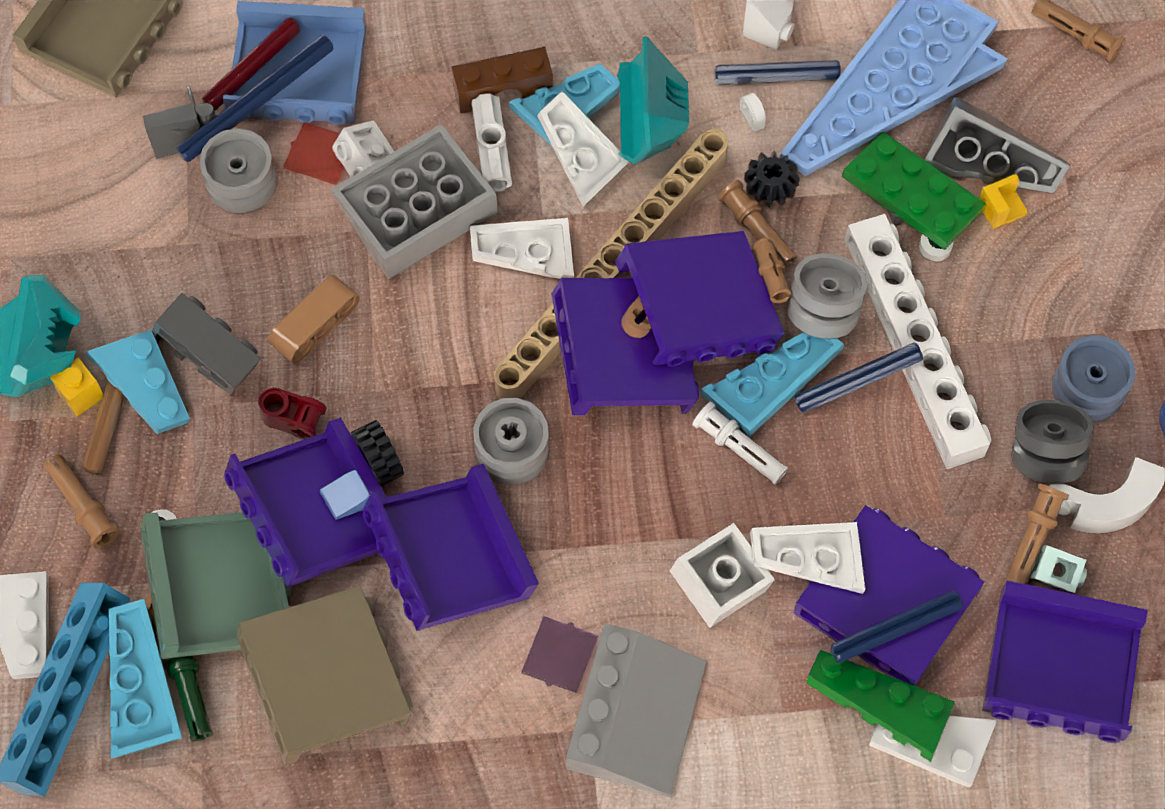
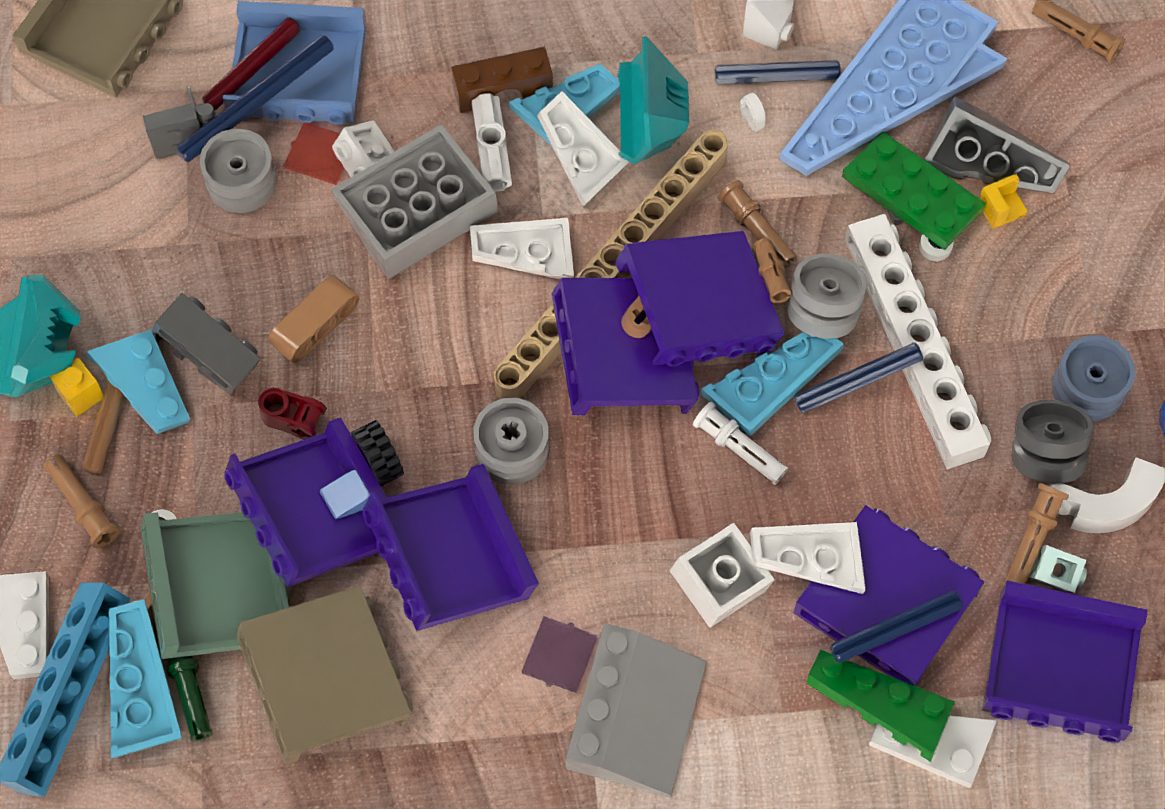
black gear [744,150,800,208] -> none

